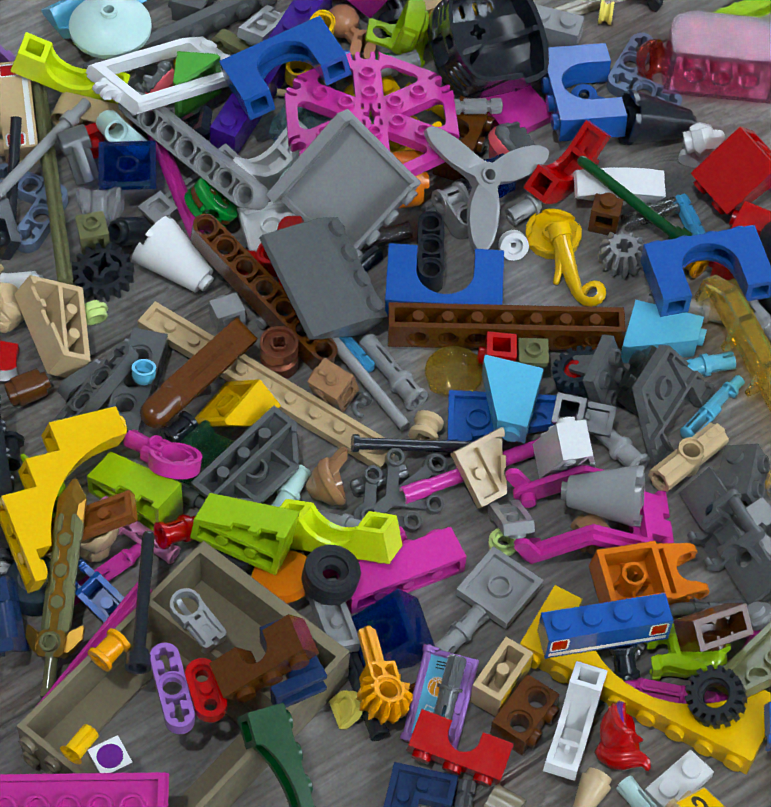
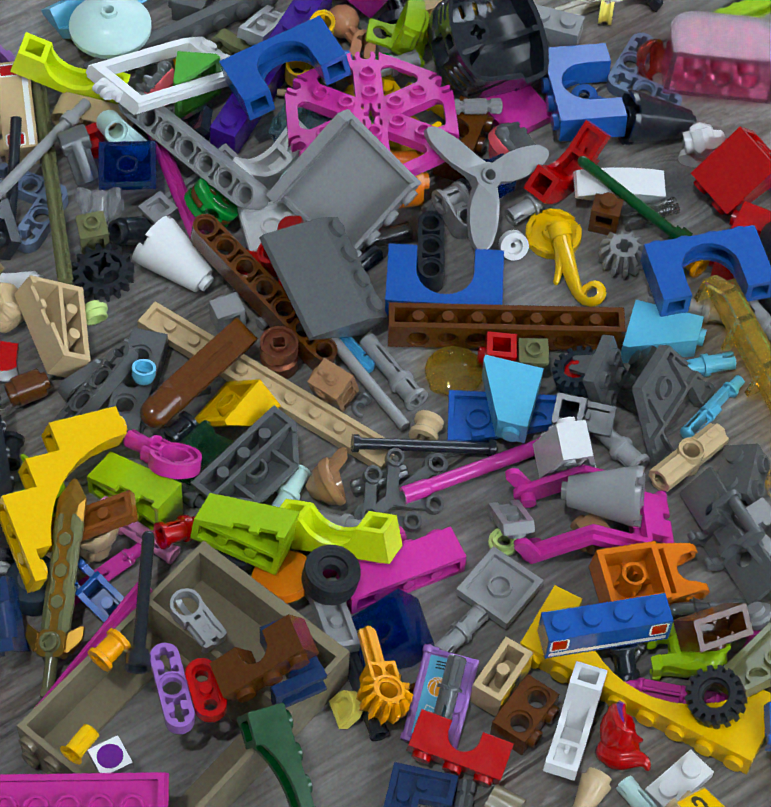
tan wing [451,427,507,508] -> none
dark azure axle [673,193,706,236] -> none

